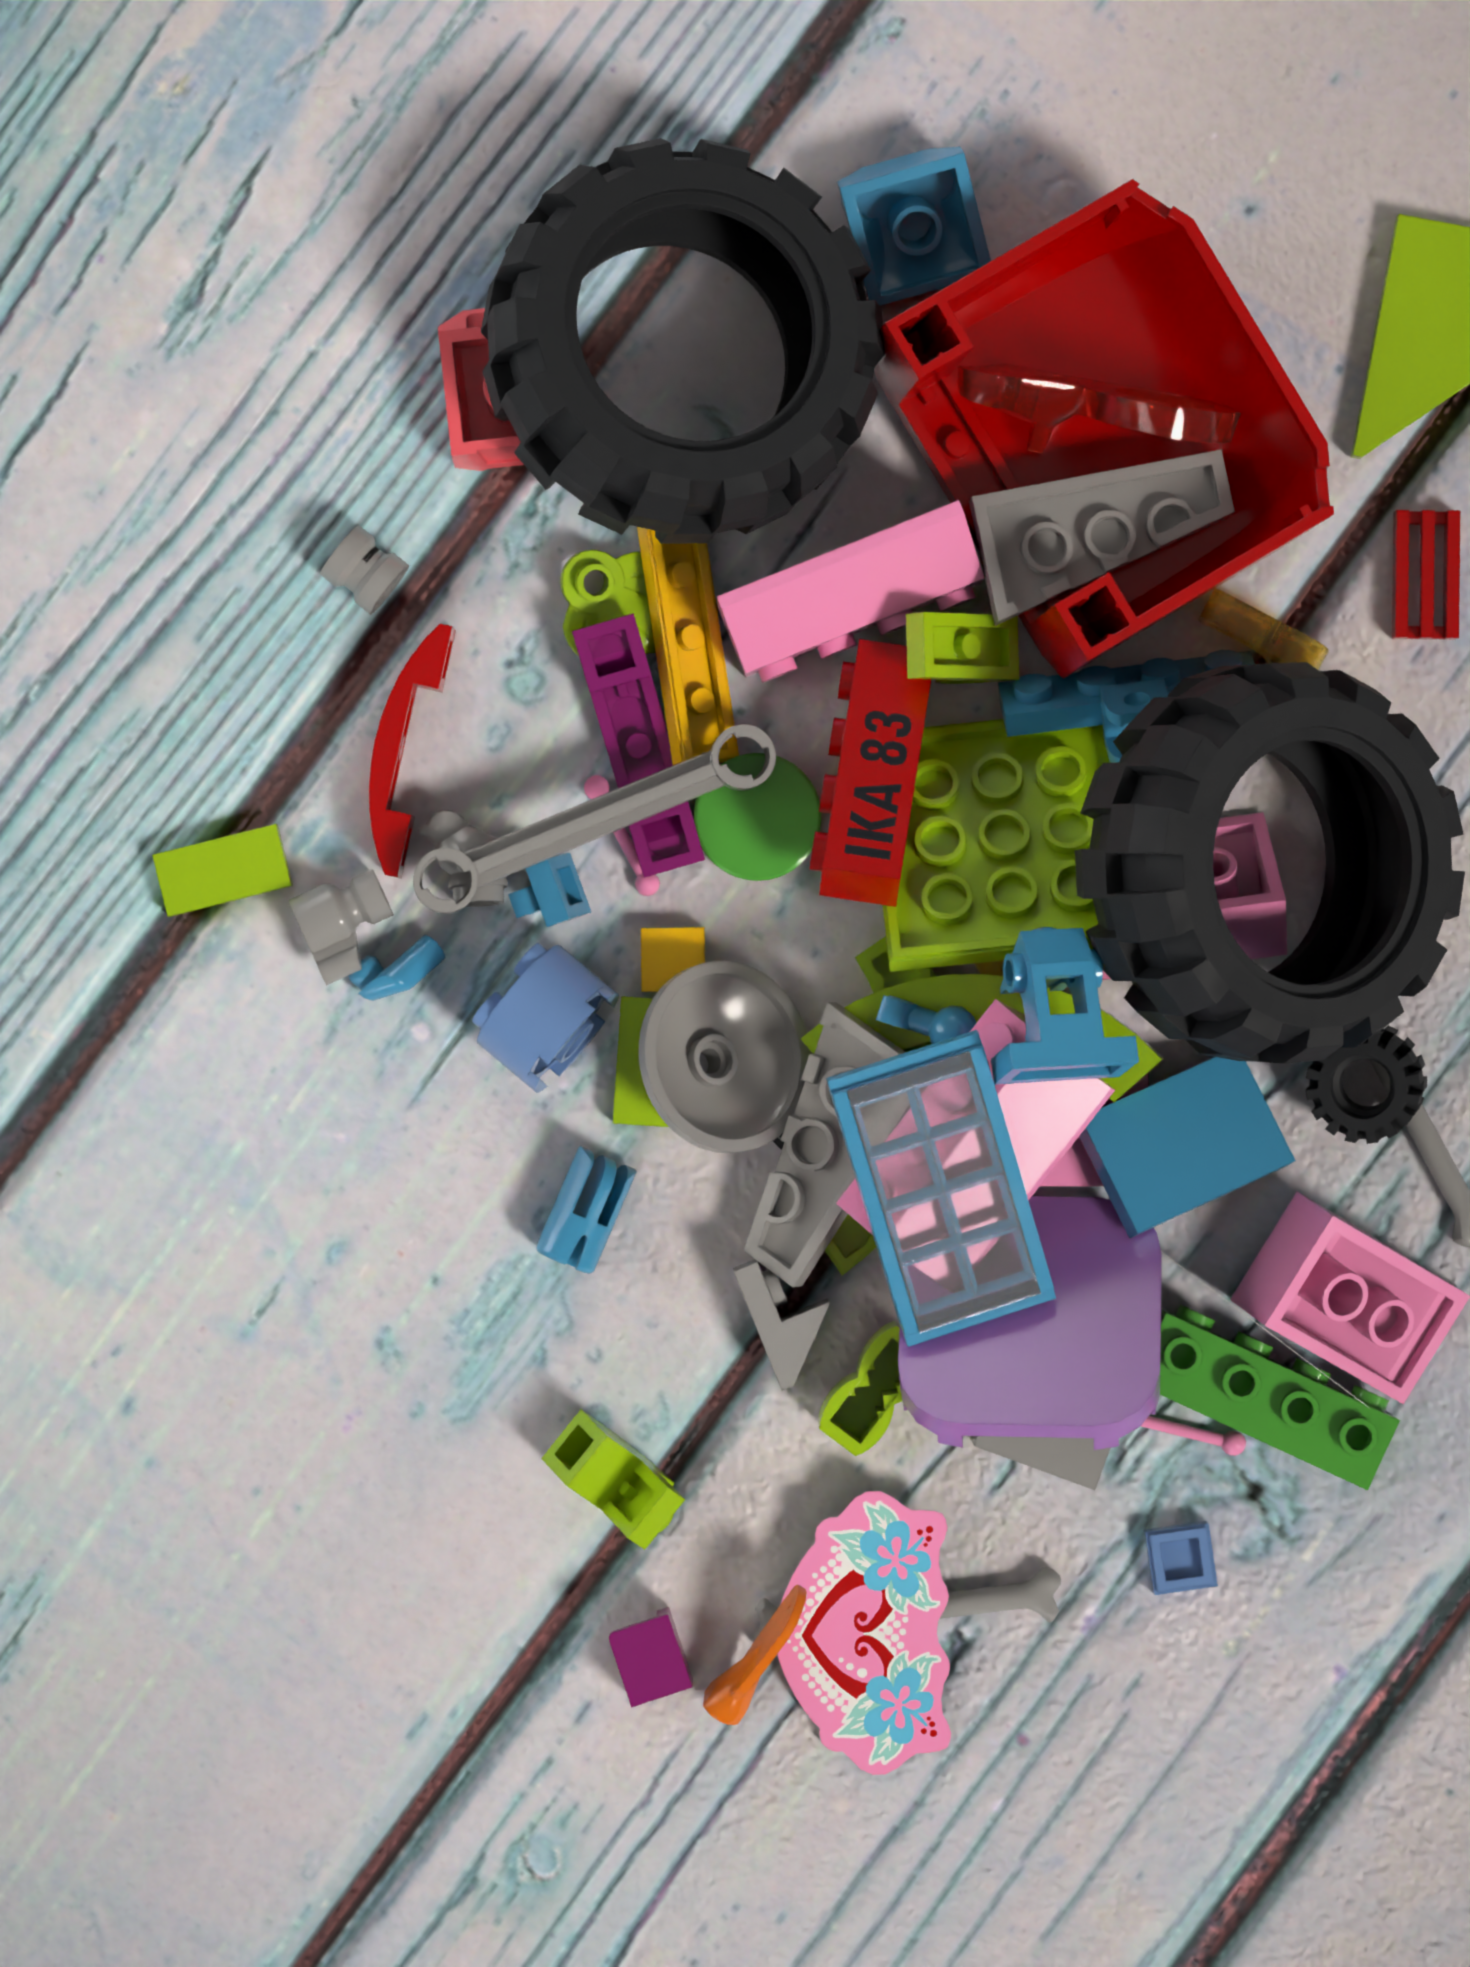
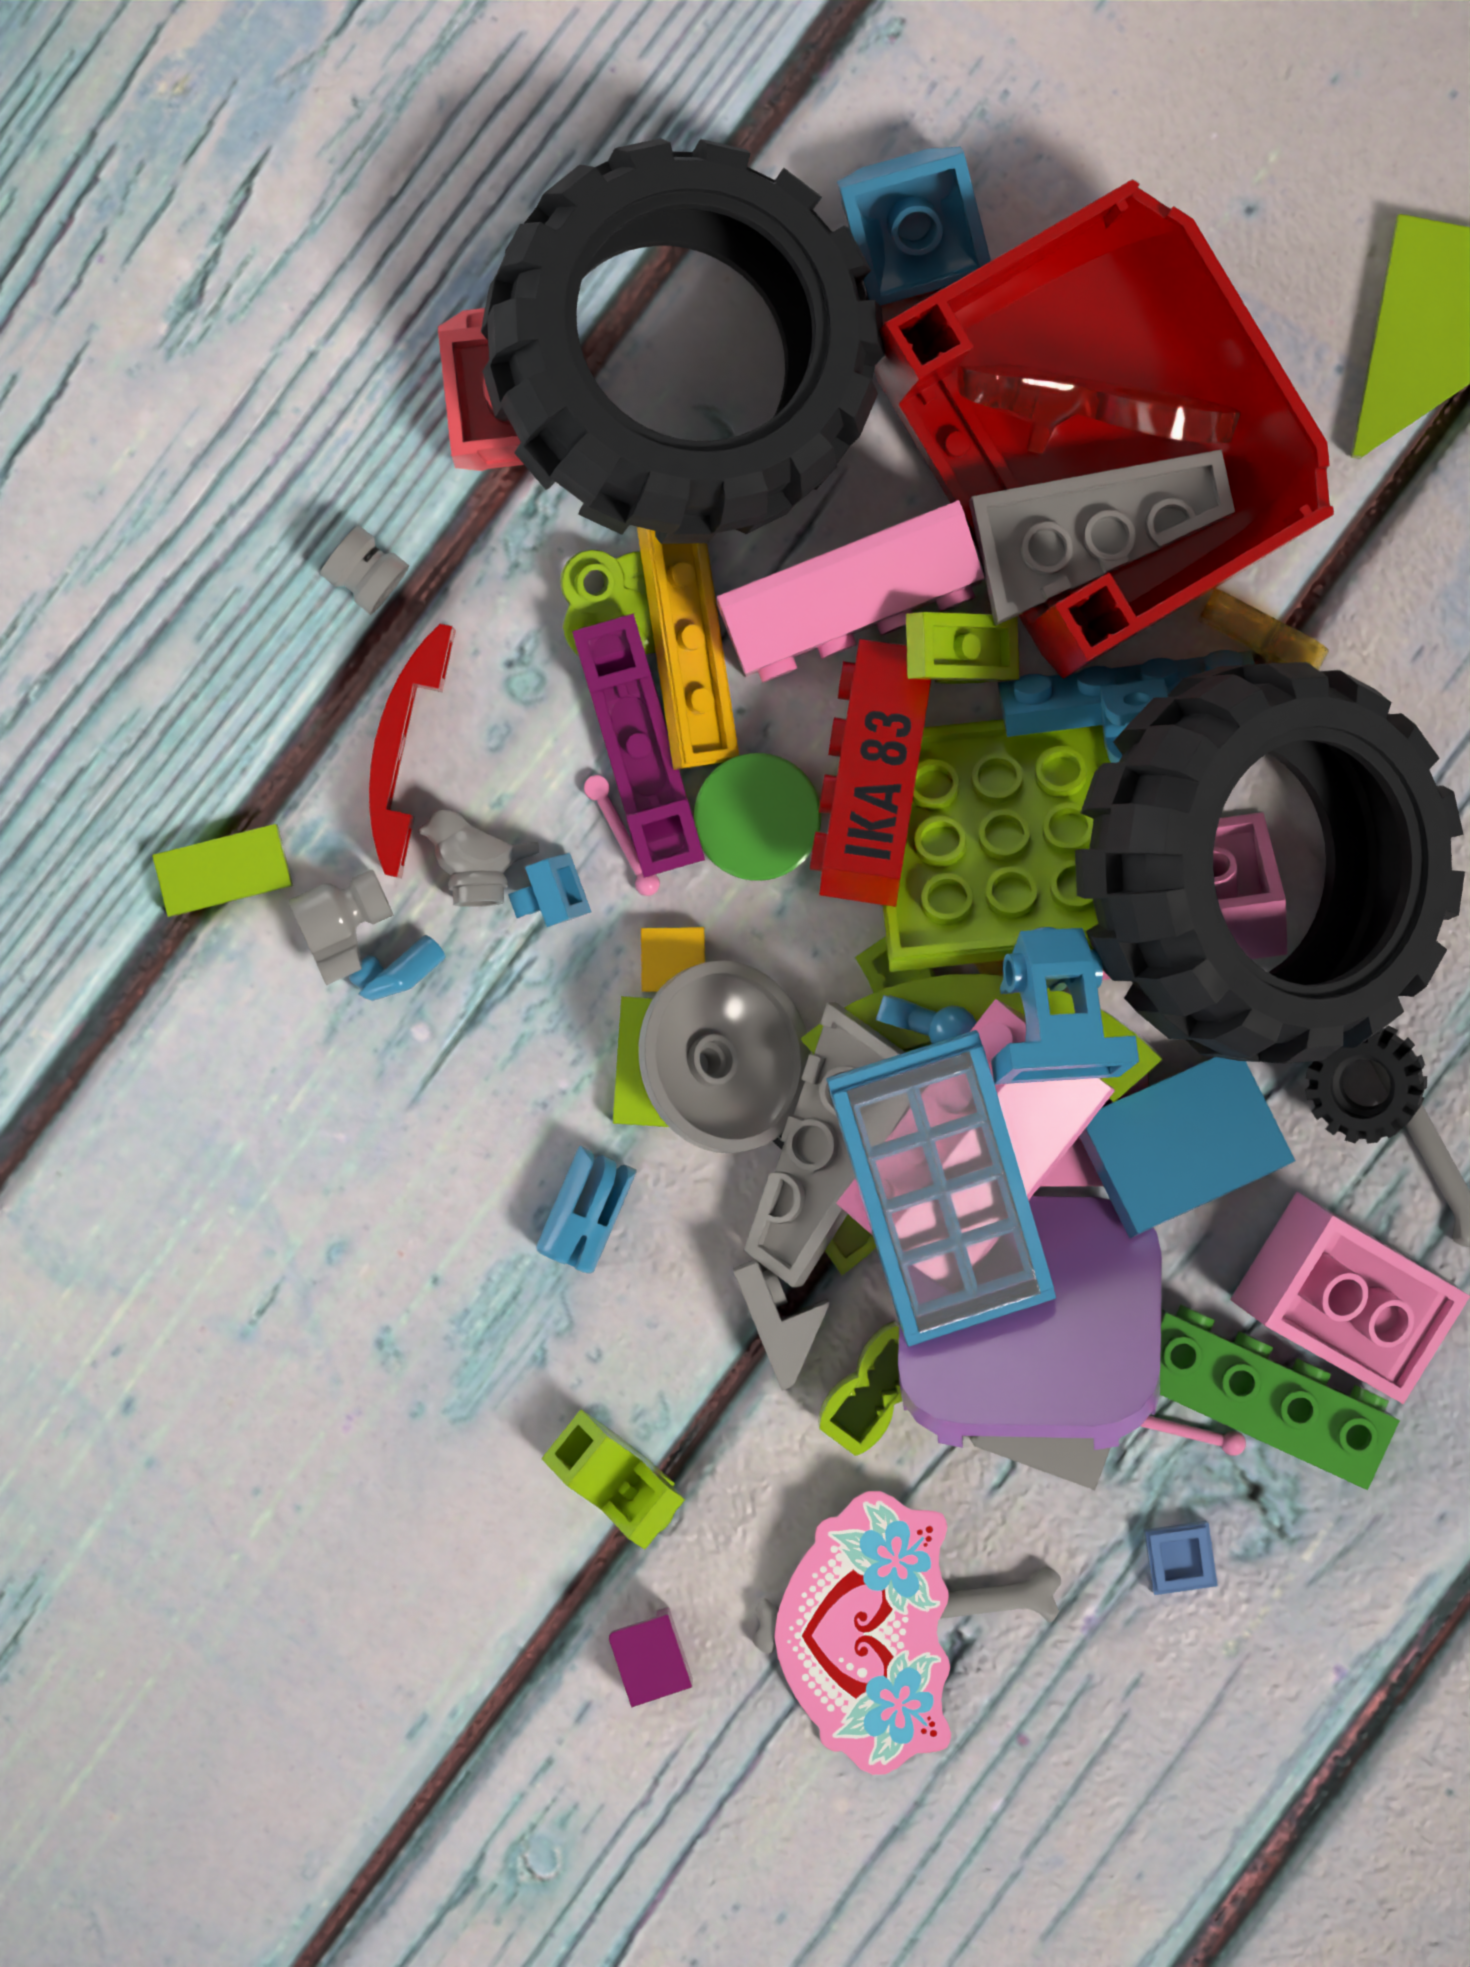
light grey piece [413,724,776,914] -> none
medium blue brick [472,943,619,1093] -> none
orange piece [703,1584,807,1725] -> none
white sticker [1161,1251,1369,1408] -> none
red tile [1392,510,1461,640] -> none

